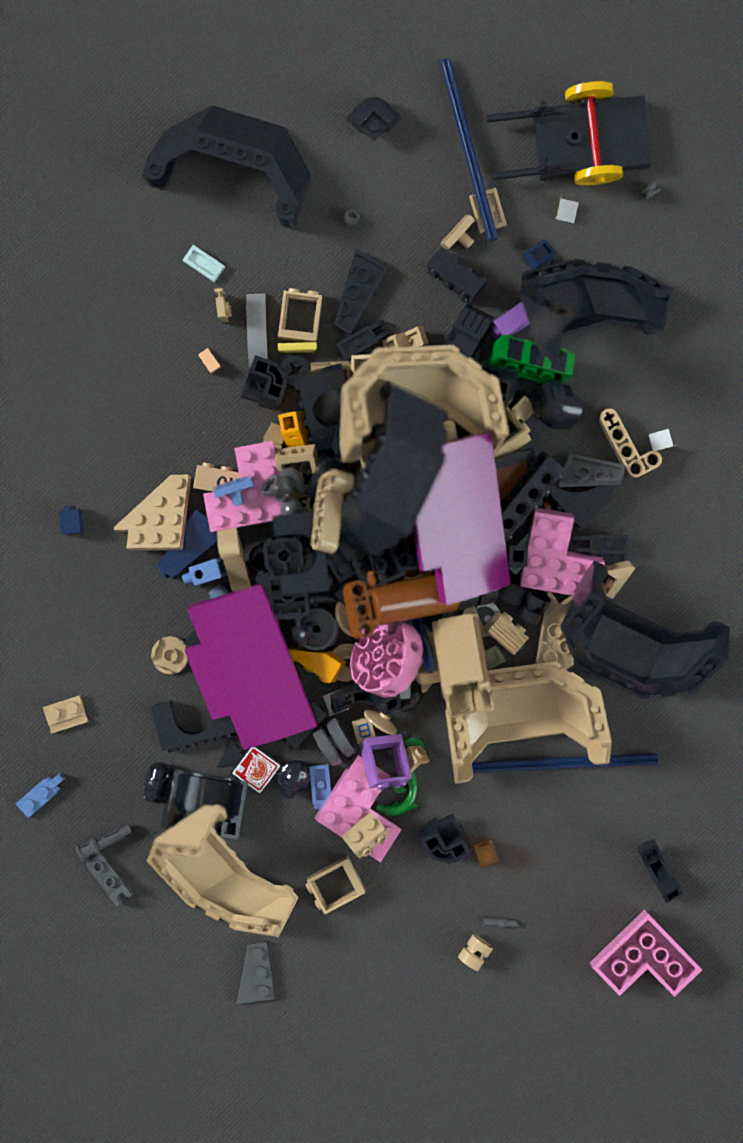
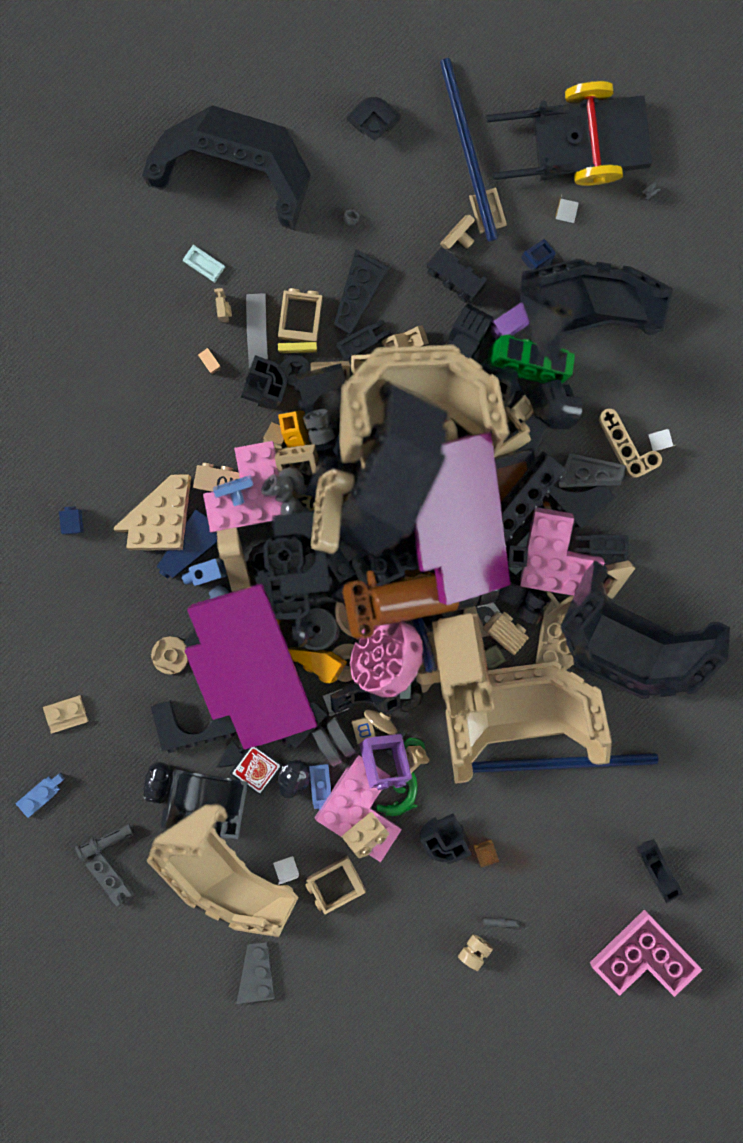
none -> white sticker [273,856,299,885]
none -> dark grey wheel [304,409,336,445]

